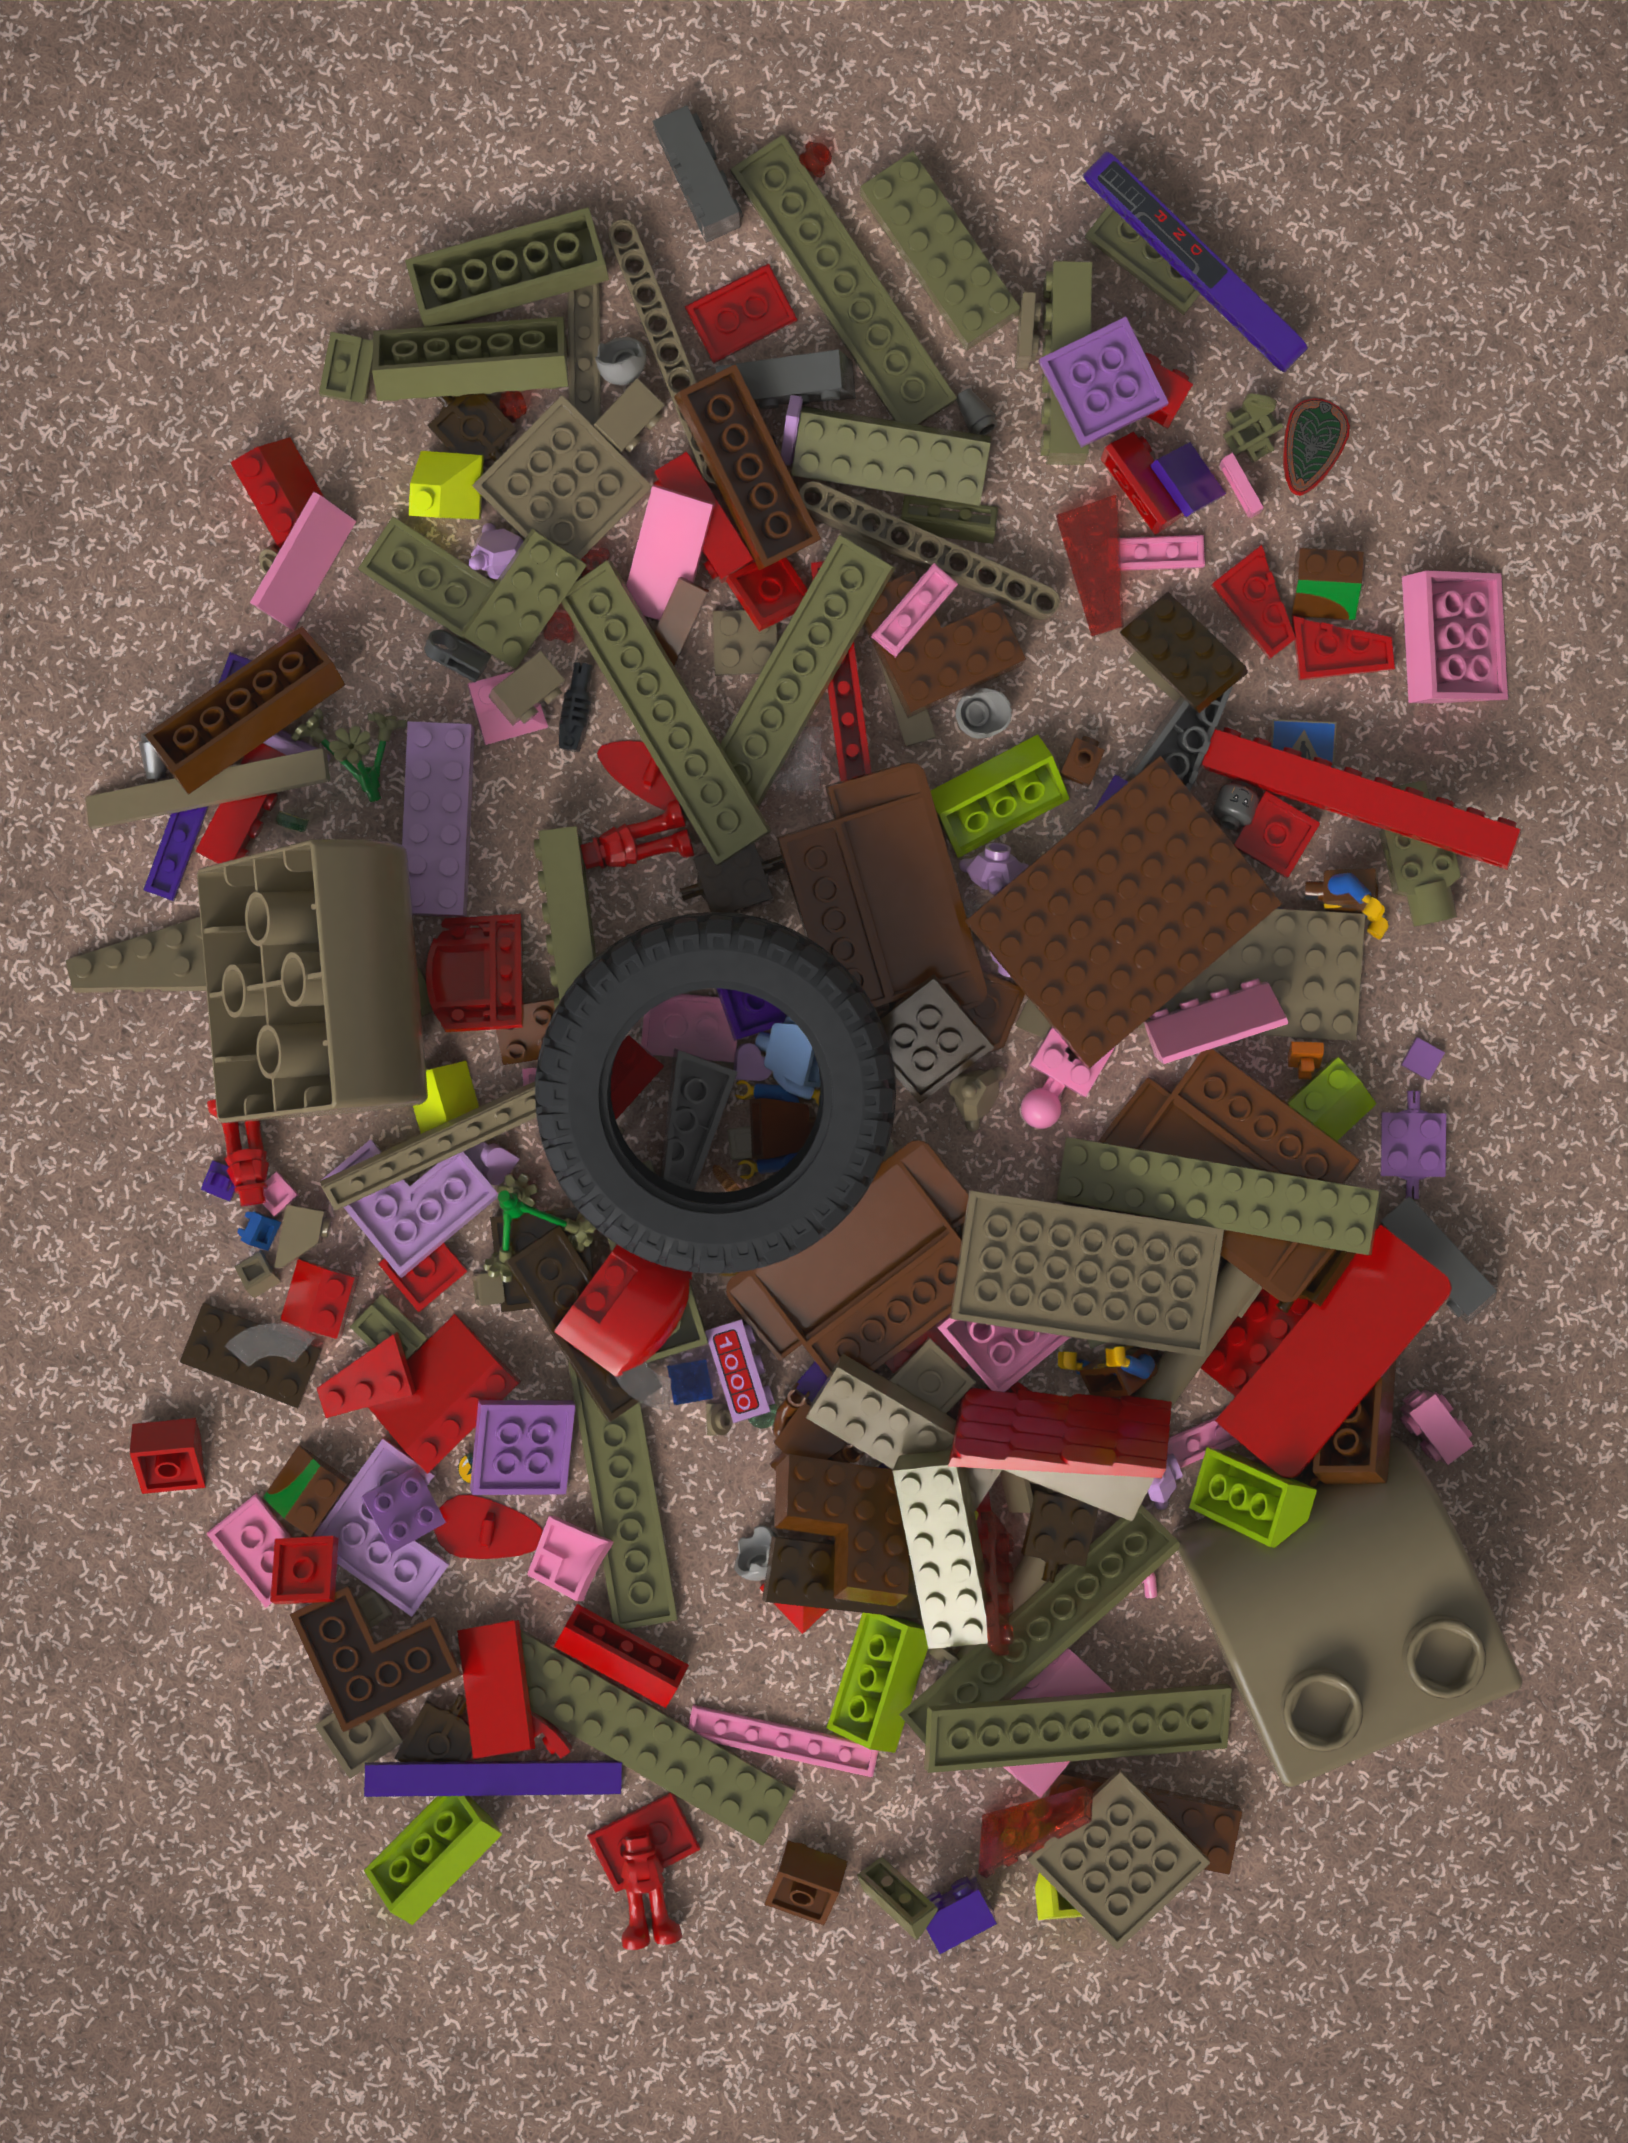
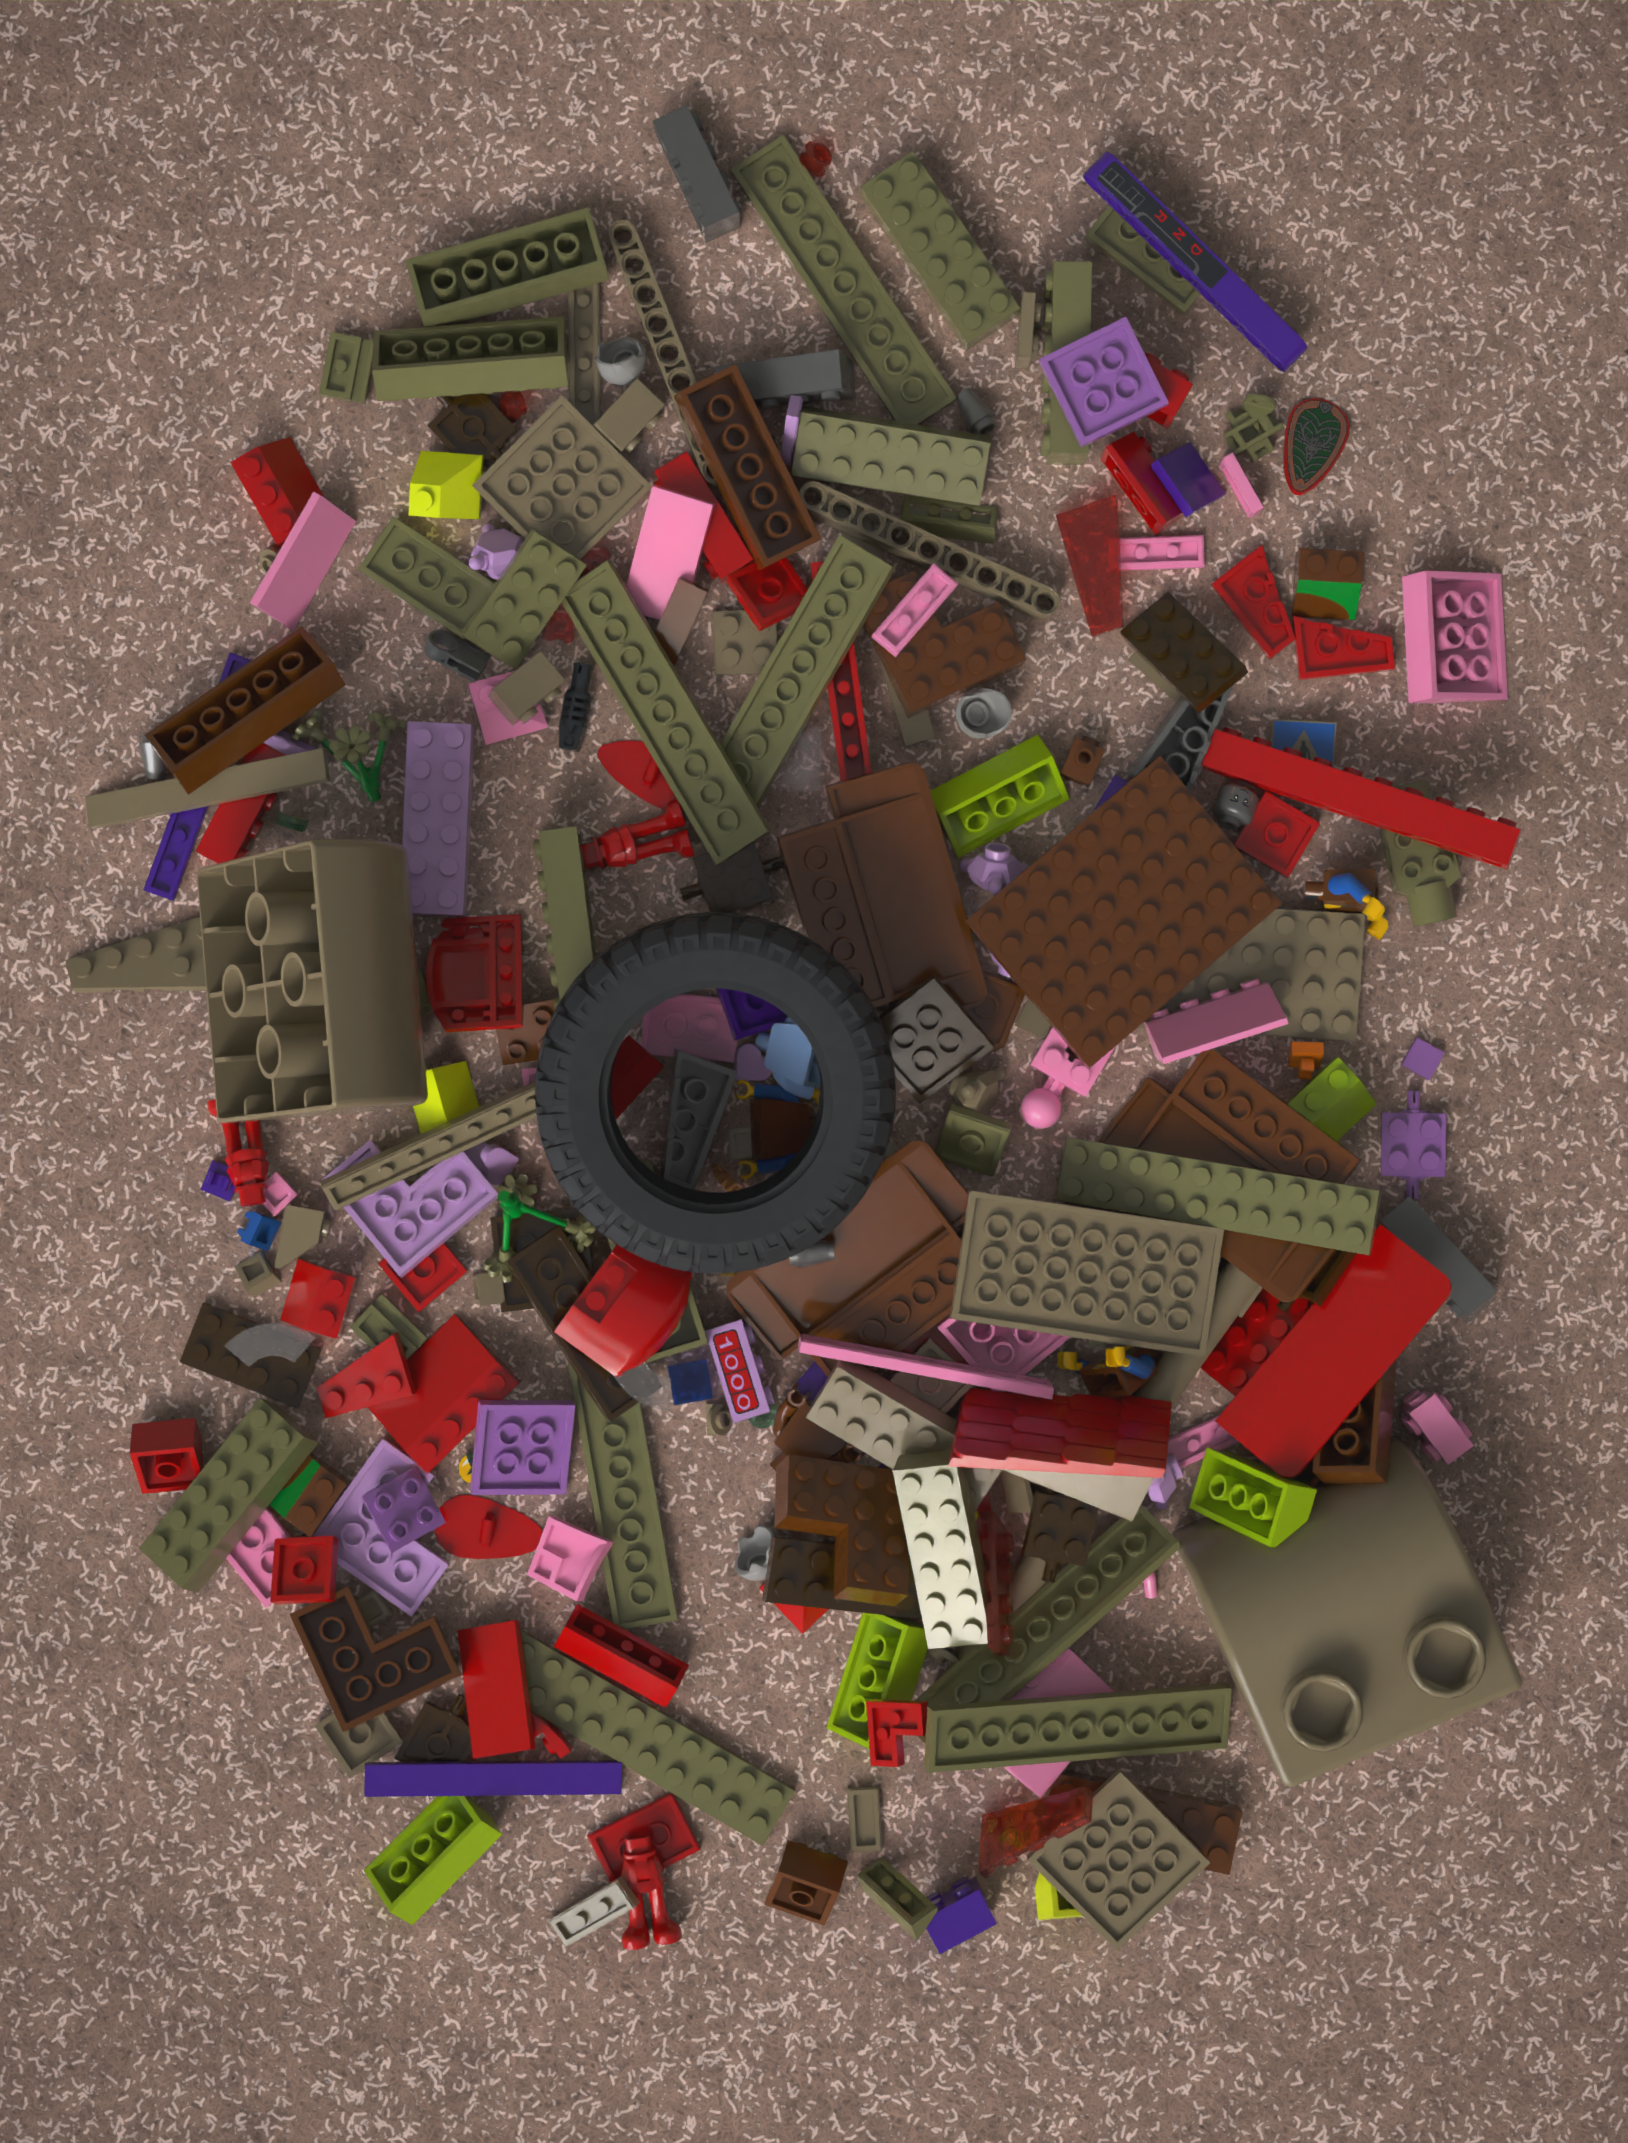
red tile [684,263,798,364] -> none
bright pink tile [688,1705,878,1777] -> none
none -> olive brick [139,1398,319,1593]
none -> tile [548,1876,640,1947]
none -> flat silver cone [789,1240,835,1269]
none -> bright pink tile [798,1334,1054,1400]
none -> dark tan tile [847,1786,882,1853]
none -> red plate [866,1699,928,1767]
none -> olive tile [935,1104,1012,1177]

